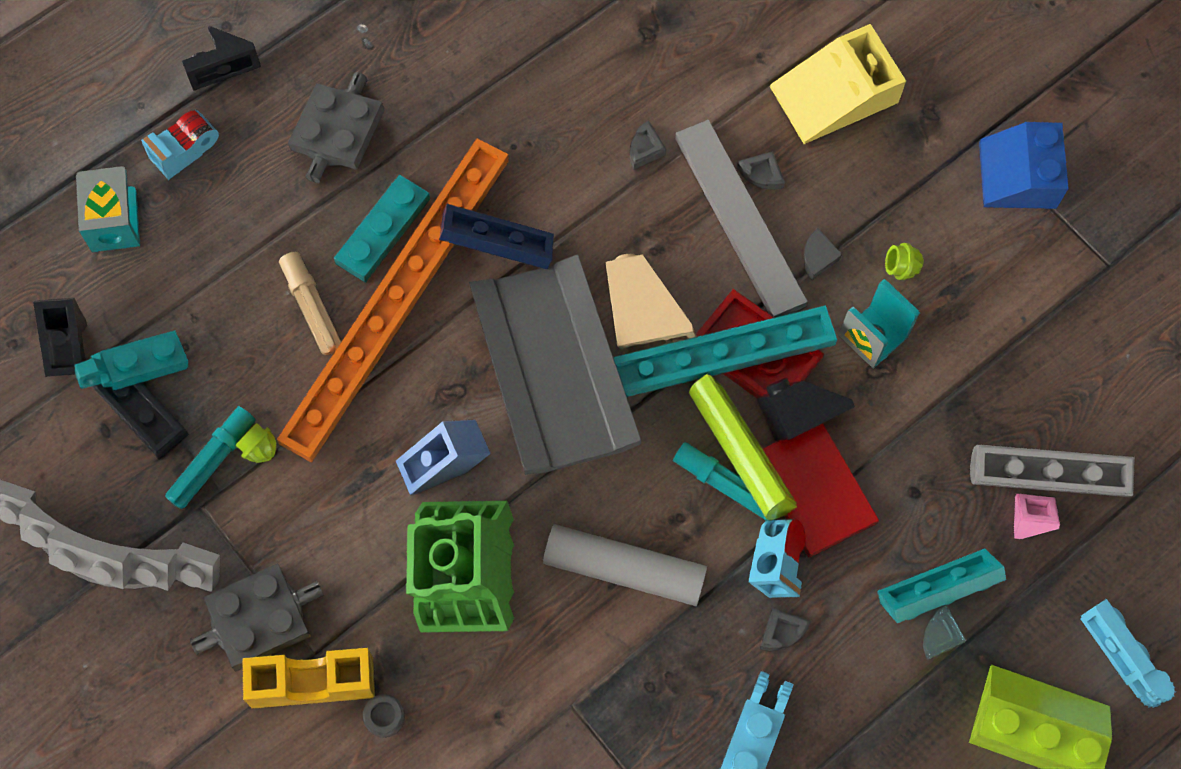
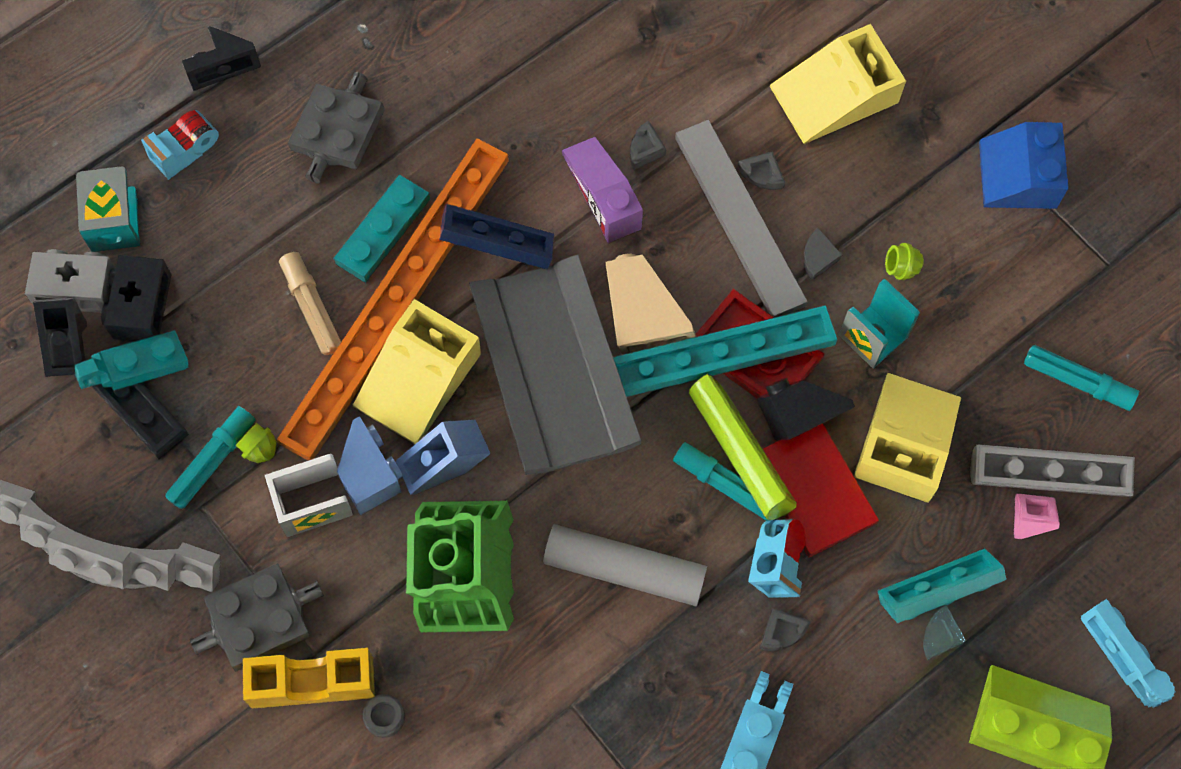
none -> light grey brick [25,249,115,313]
none -> black brick [101,255,172,341]
none -> white piece [265,454,353,537]
none -> medium blue slope [337,416,403,515]
none -> light yellow slope [353,299,481,444]
none -> medium lavender slope [562,137,643,243]
none -> light yellow slope [854,373,961,503]
none -> teal axle [1024,345,1140,412]

